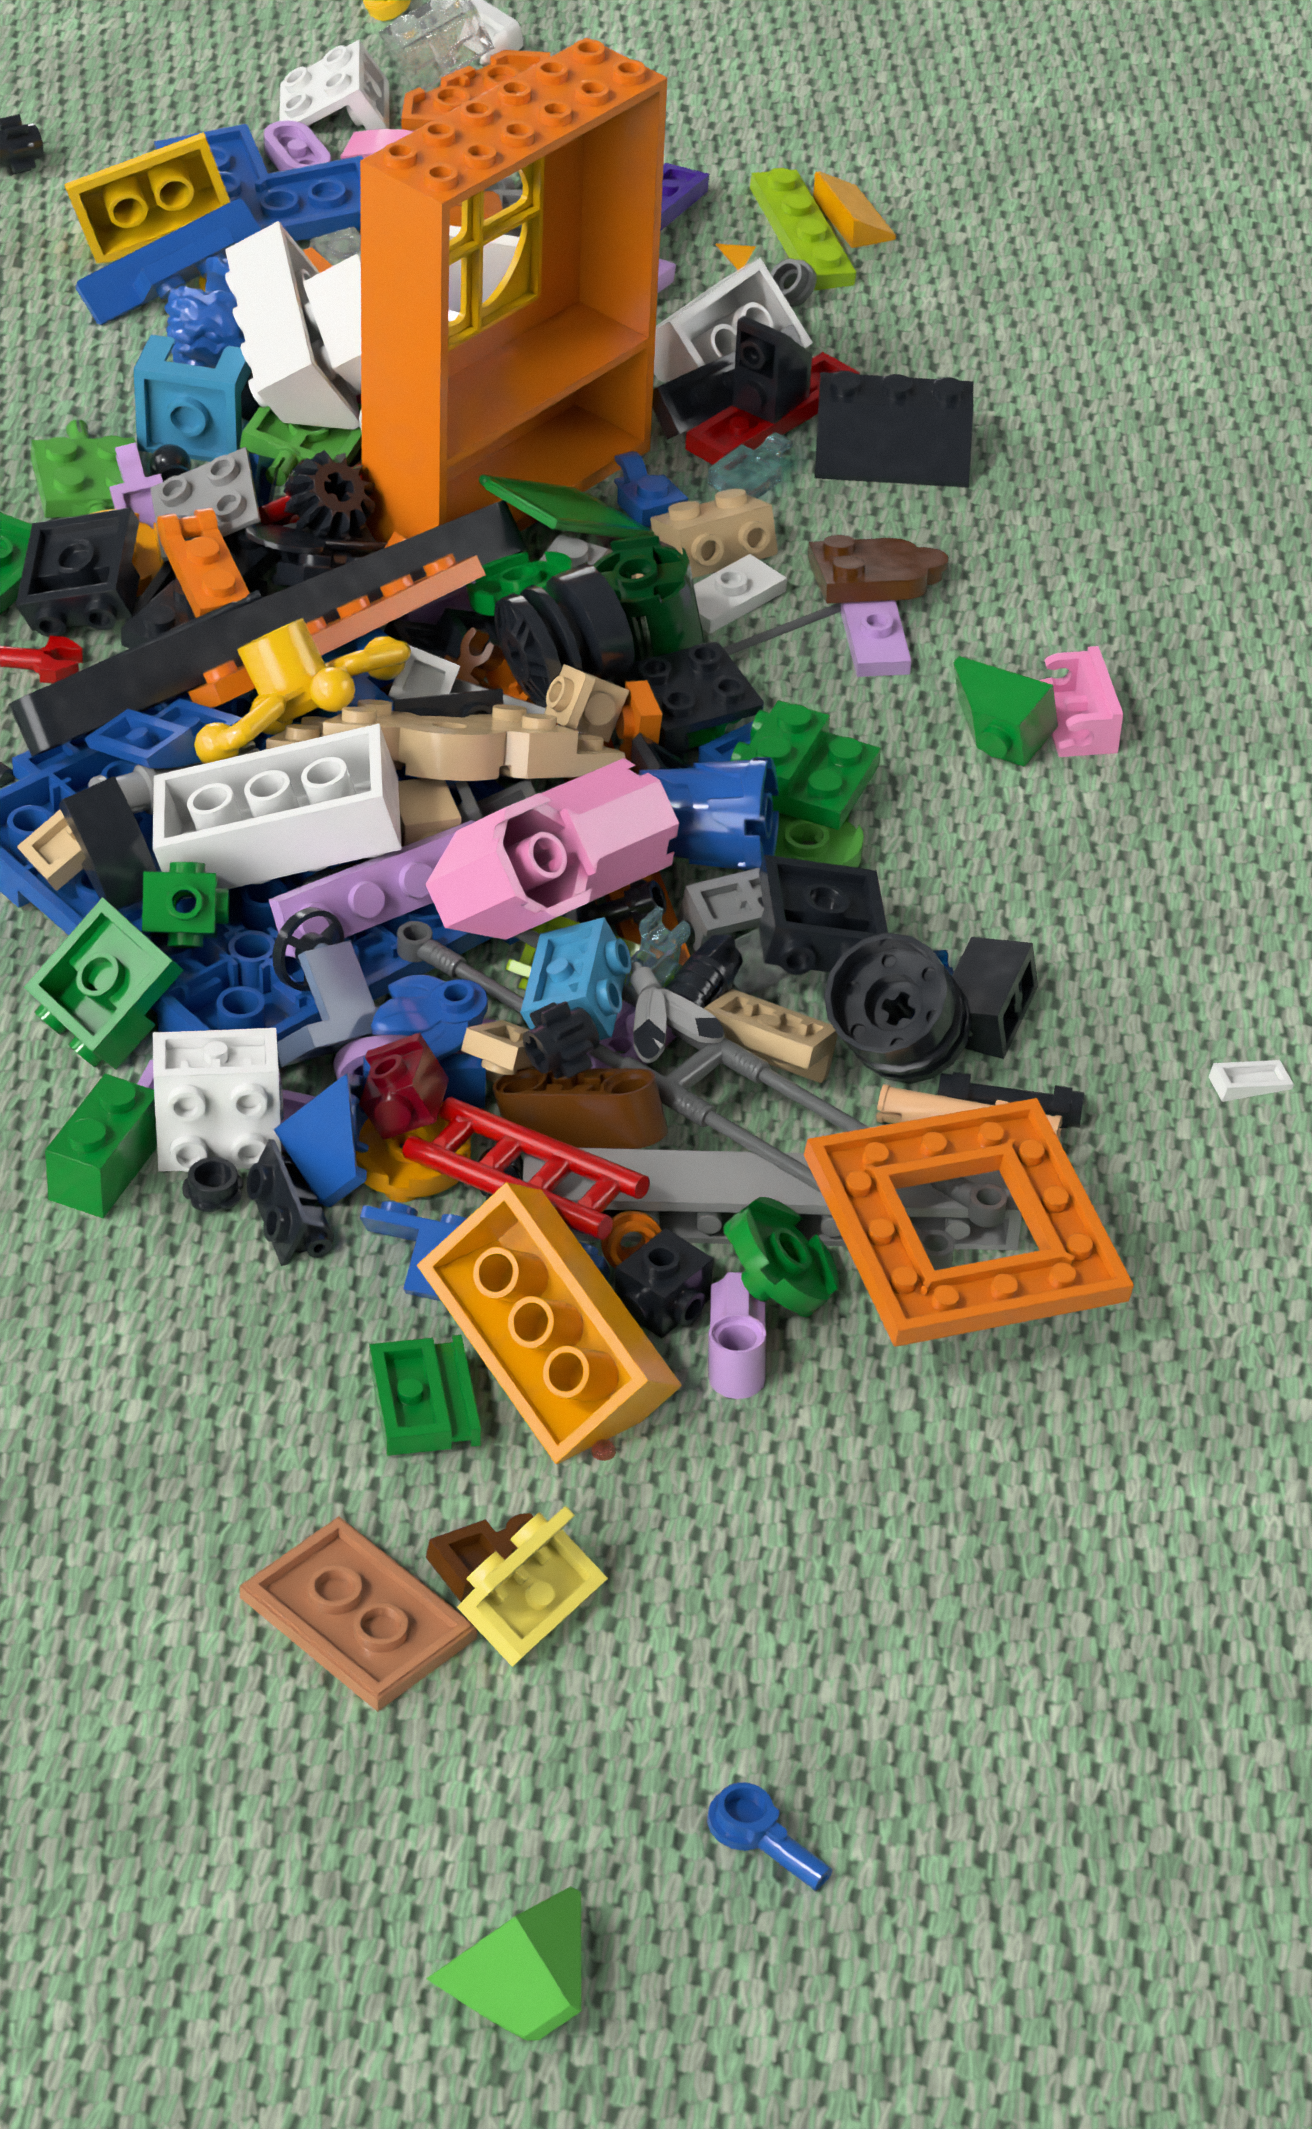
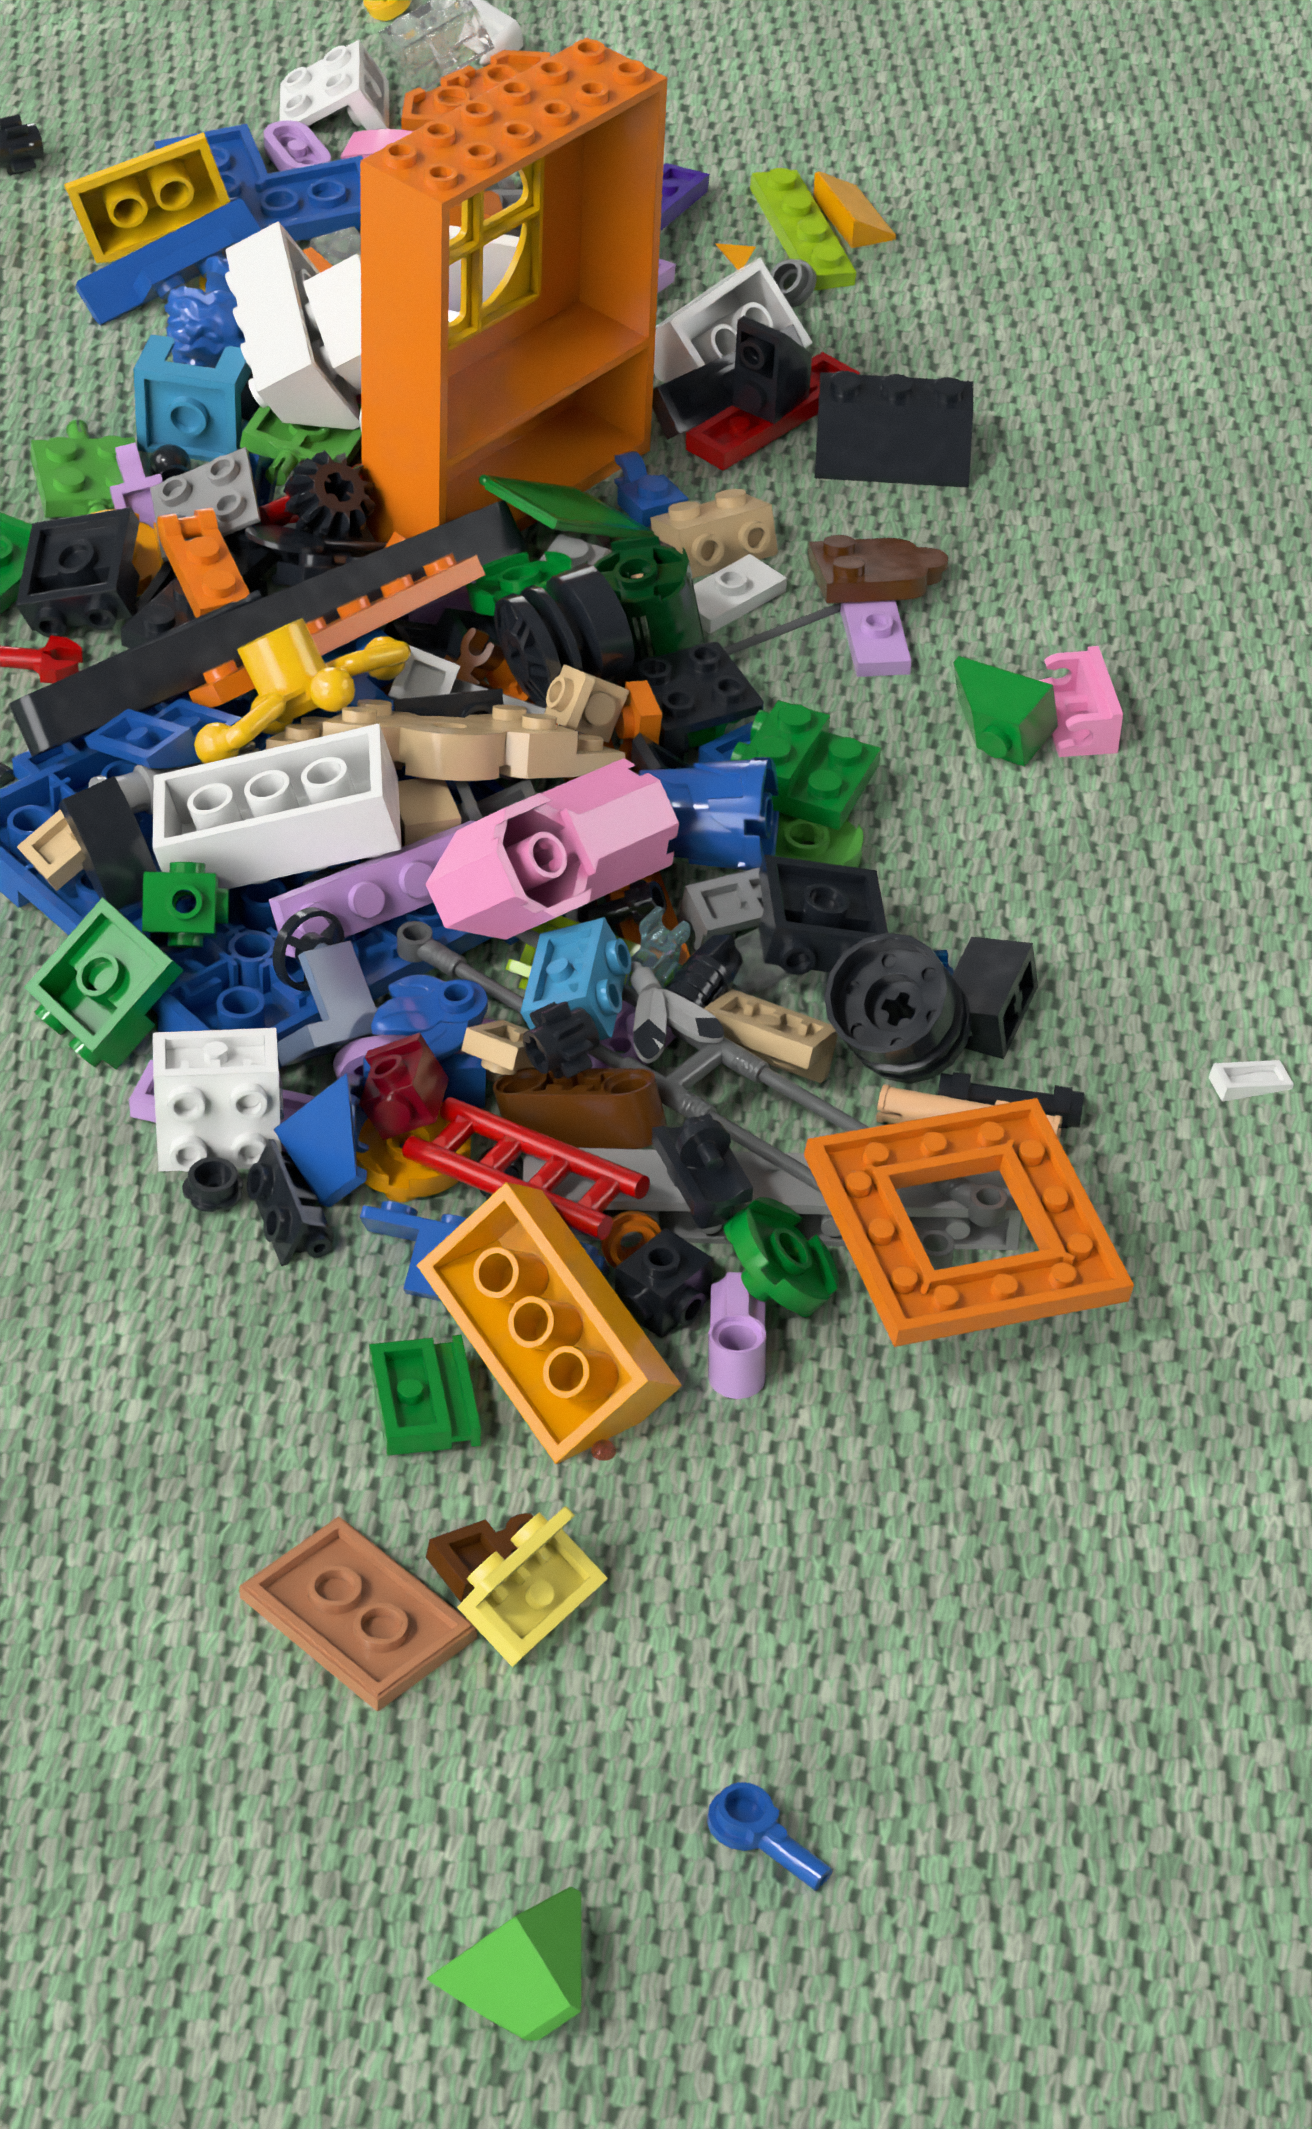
green brick [45,1073,157,1219] -> none
clear light blue plate [708,433,793,499] -> none
none -> black hips [651,1114,753,1229]

